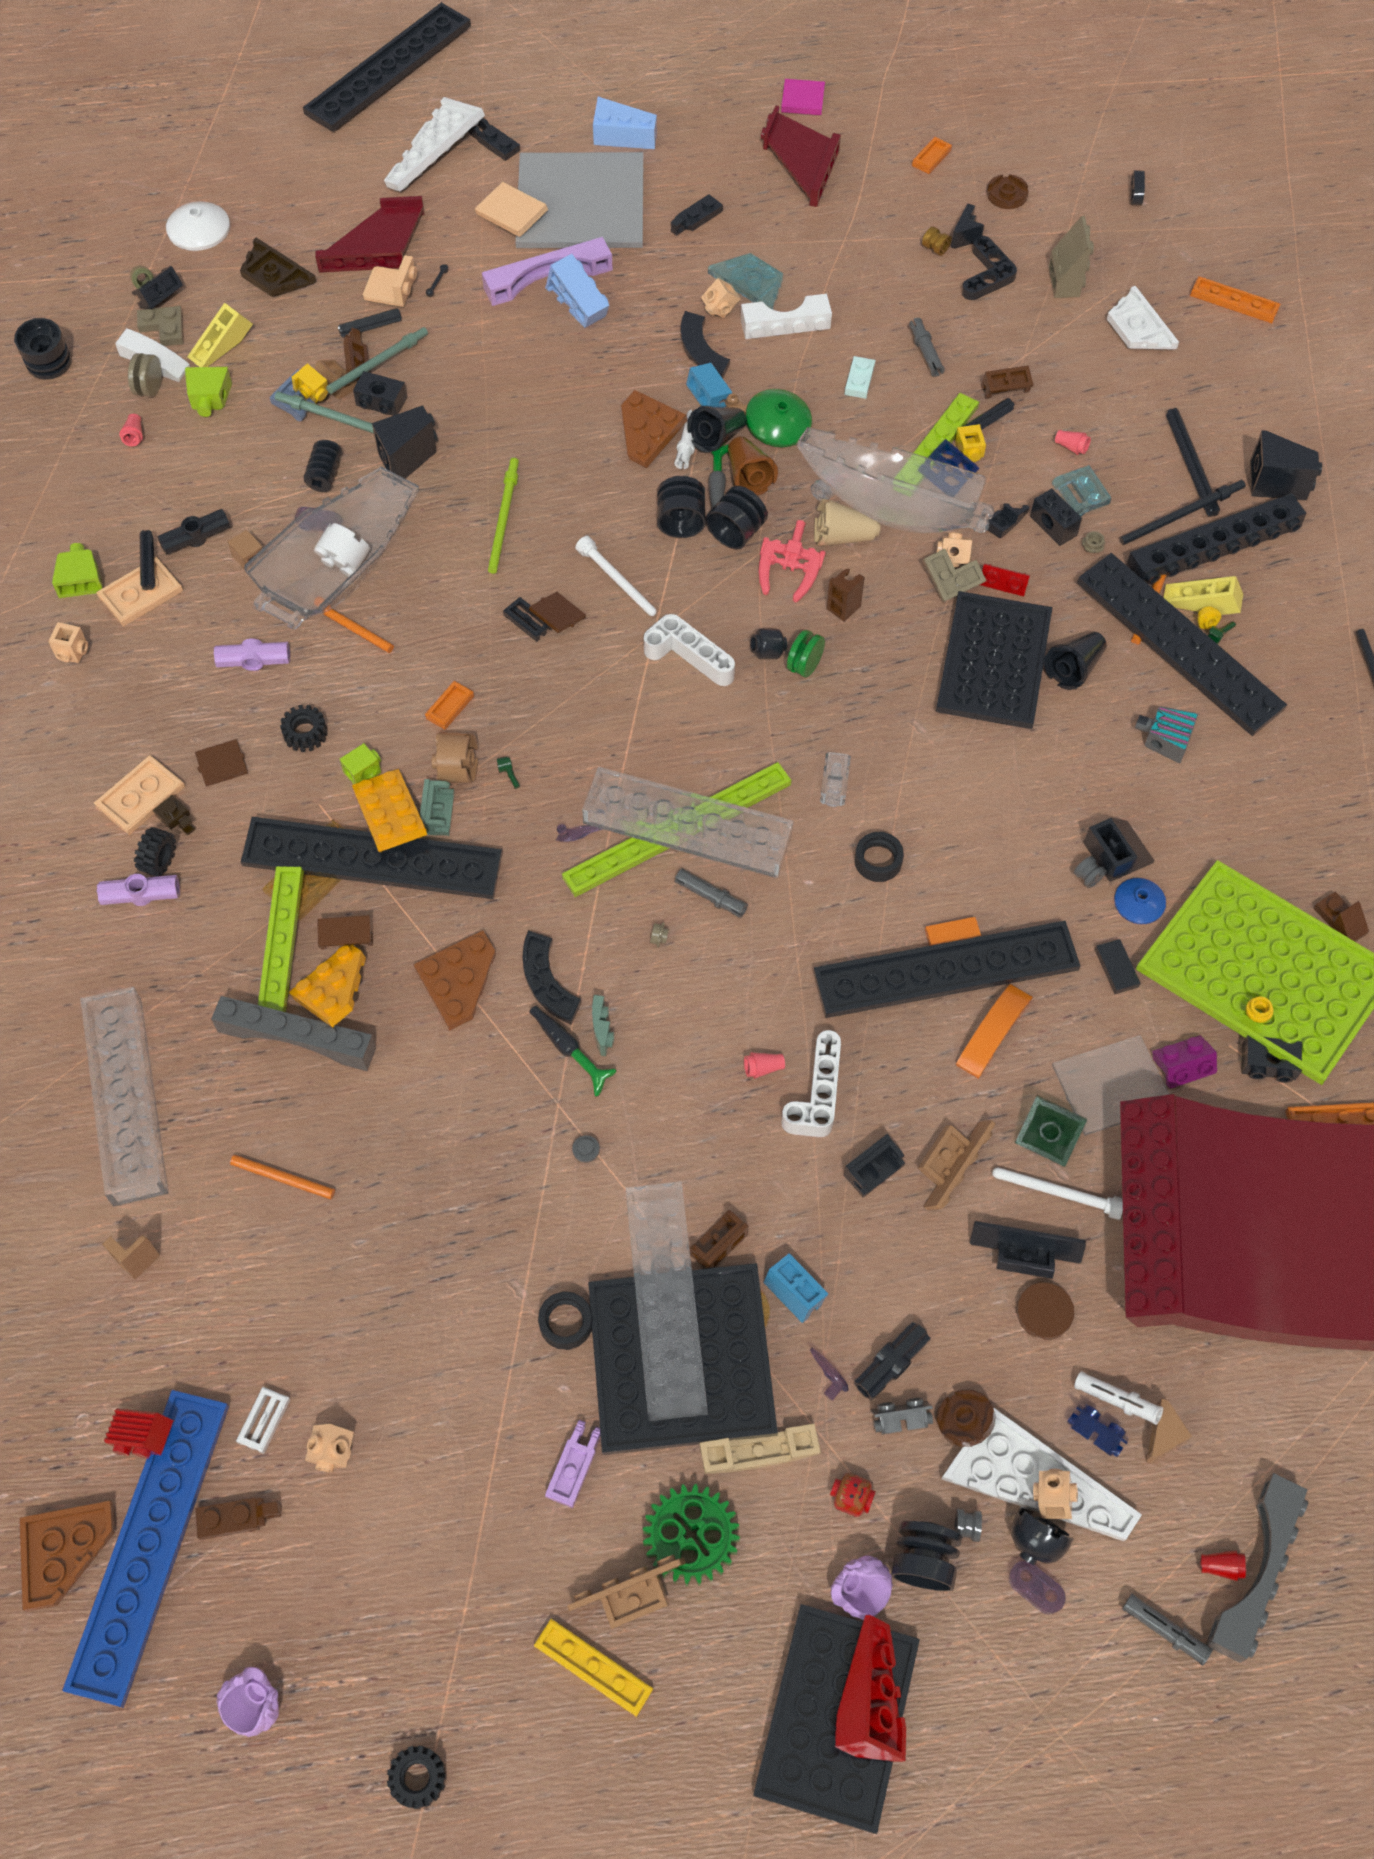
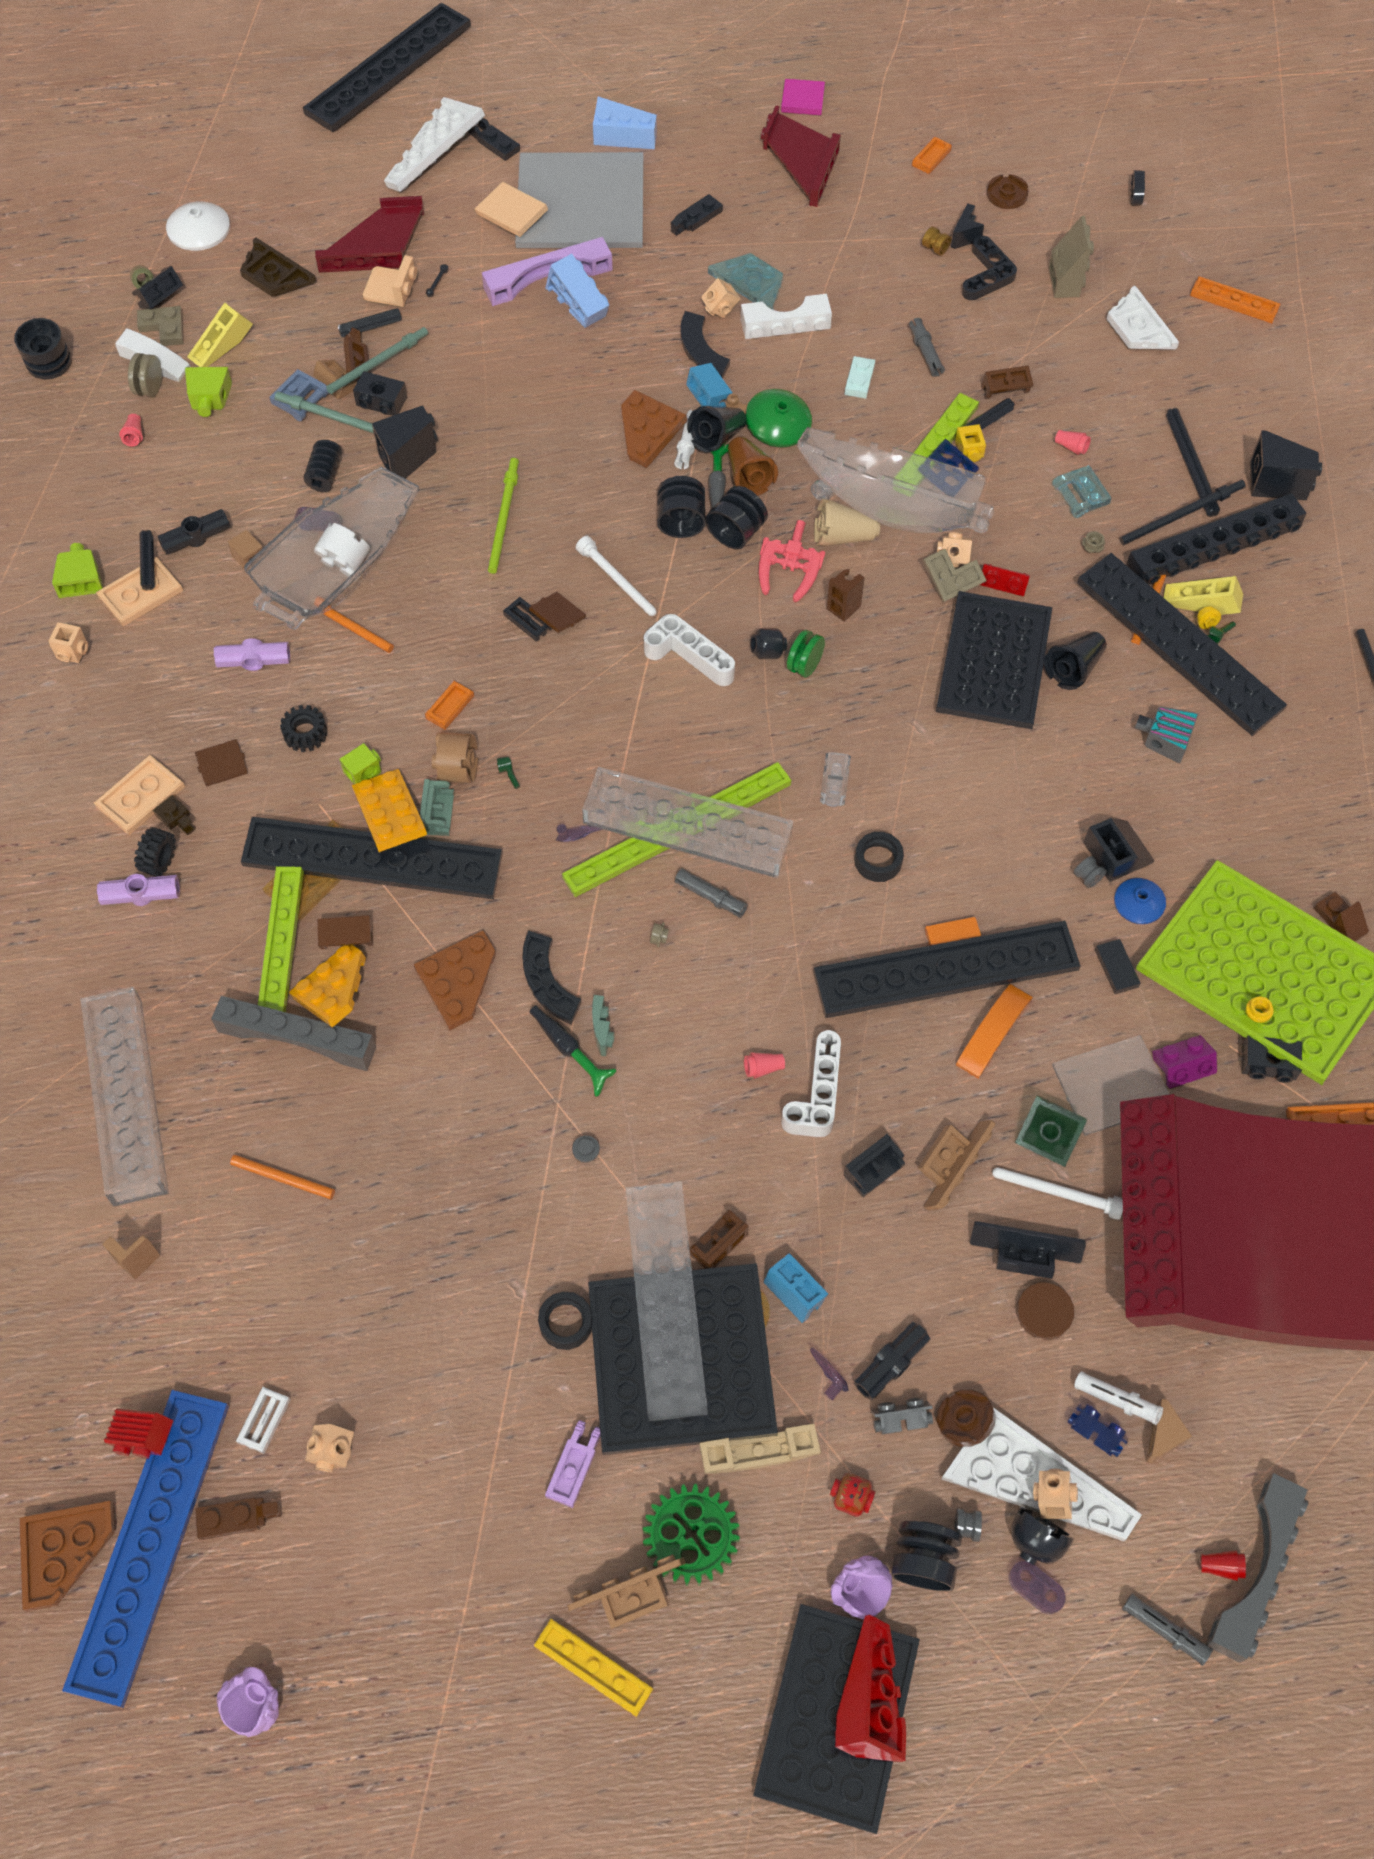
yellow brick [292,363,328,403] -> none
black tyre [387,1746,447,1809] -> none
black slope [982,503,1030,539] -> none
black brick [1030,488,1082,546] -> none

